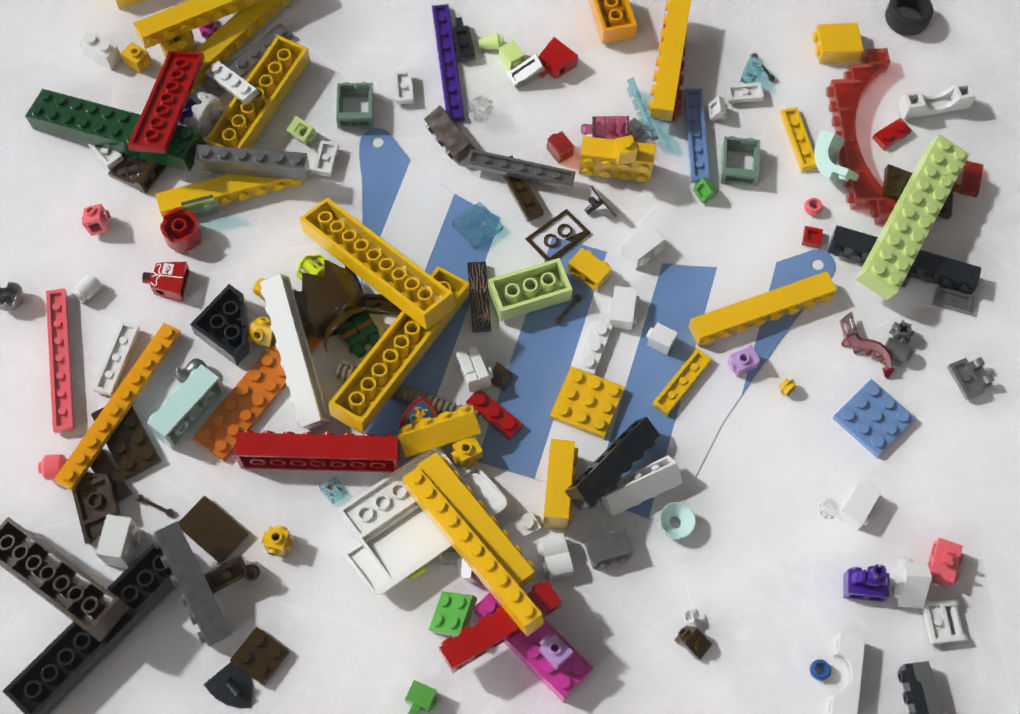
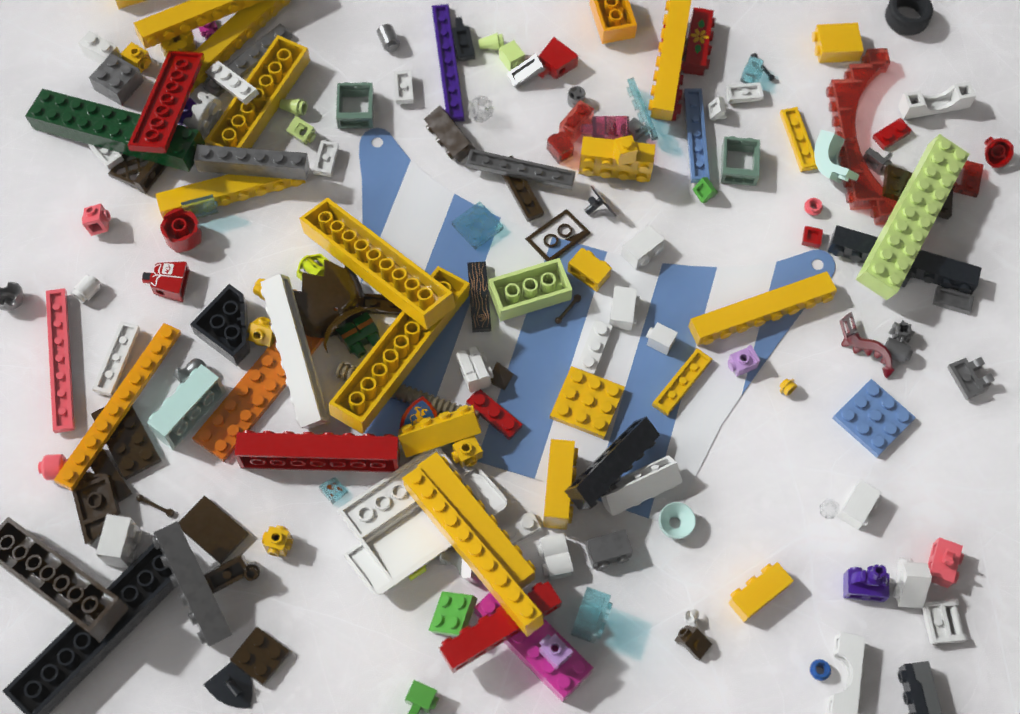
none -> flat silver brick [89,53,144,106]
none -> yellowish green cone [279,99,307,116]
none -> flat silver brick [377,24,400,52]
none -> clear red brick [558,100,594,144]
none -> flat silver wheel [567,86,586,109]
none -> clear light blue brick [571,587,613,644]
none -> red brick [683,7,716,76]
none -> yellow brick [728,562,794,622]
none -> flat silver bracket [861,148,893,174]
none -> red helmet [984,137,1014,168]

